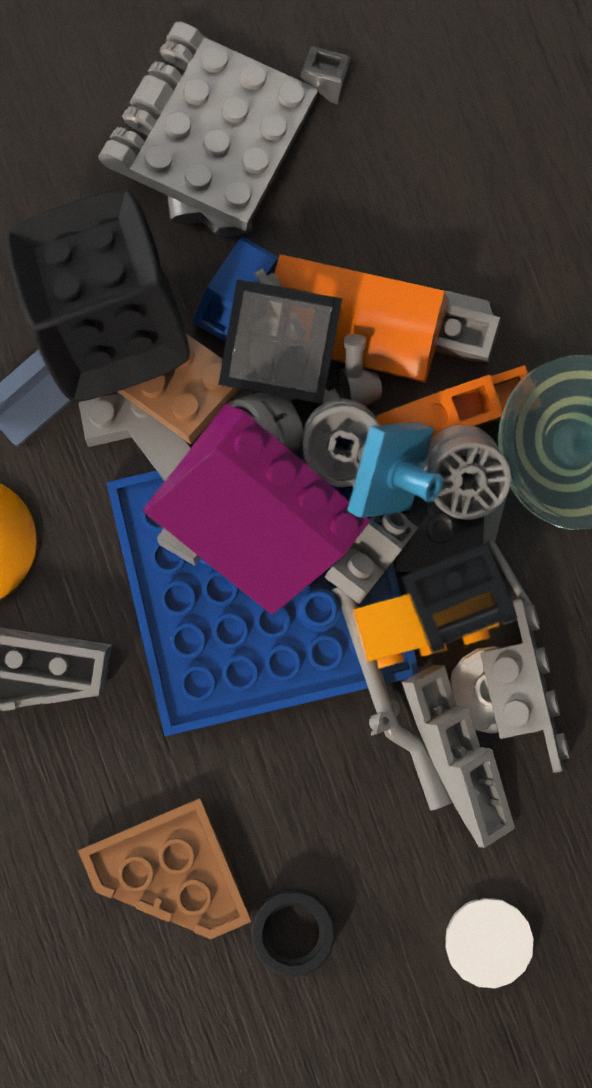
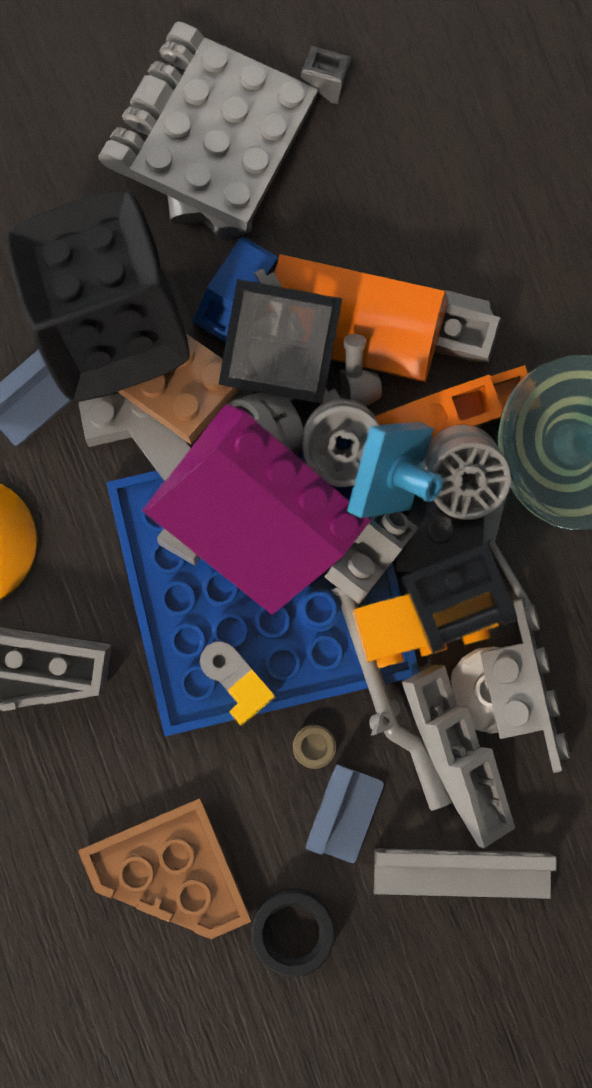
white tile [445,898,534,988] -> none
none -> leg [200,642,276,726]
none -> dark tan tile [293,725,336,769]
none -> sand blue panel [305,763,384,863]
none -> light grey fence [374,848,556,899]

